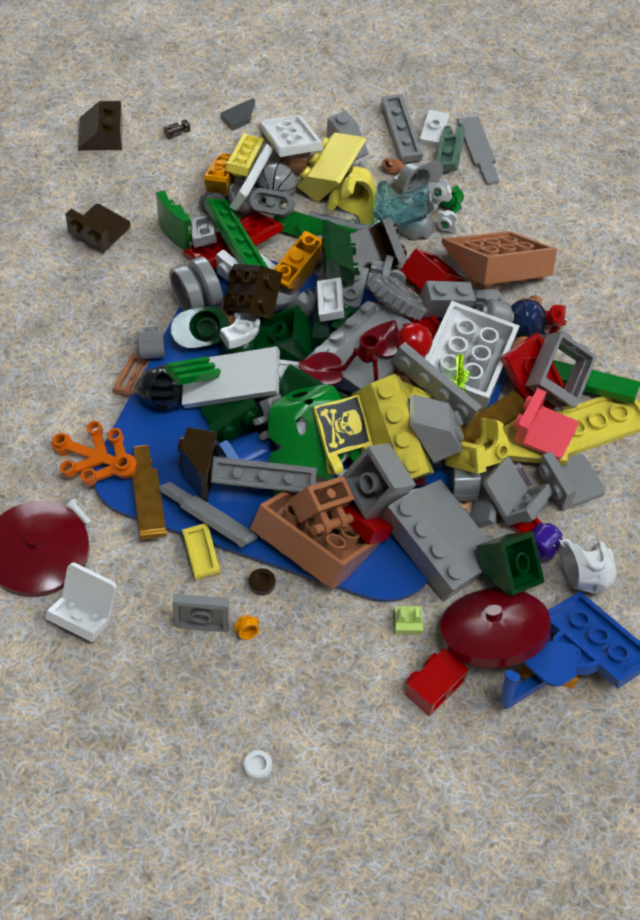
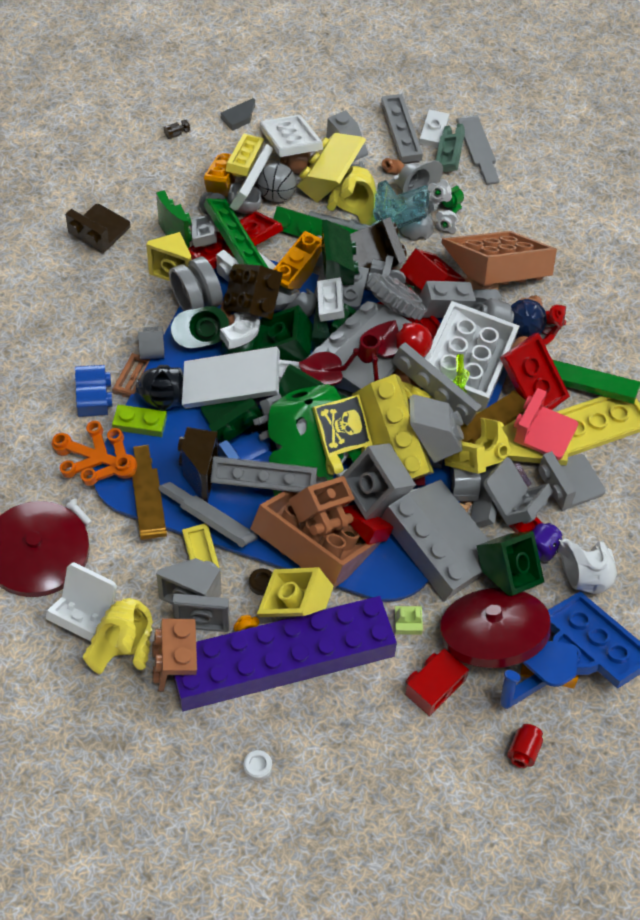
dark brown slope [78,101,123,151] -> none
green tile [165,356,221,385] -> none
light grey plate [250,188,295,217] -> none
light grey window [525,331,598,410] -> none
none -> blue brick [75,365,113,417]
none -> light yellow hair [83,598,153,675]
none -> lime plate [112,404,167,437]
none -> light yellow slope [146,232,192,281]
none -> nougat bracket [152,619,197,692]
none -> light grey slope [156,558,222,605]
none -> dark purple brick [173,596,397,712]
none -> light yellow slope [257,567,334,617]
none -> red brick [507,724,543,768]

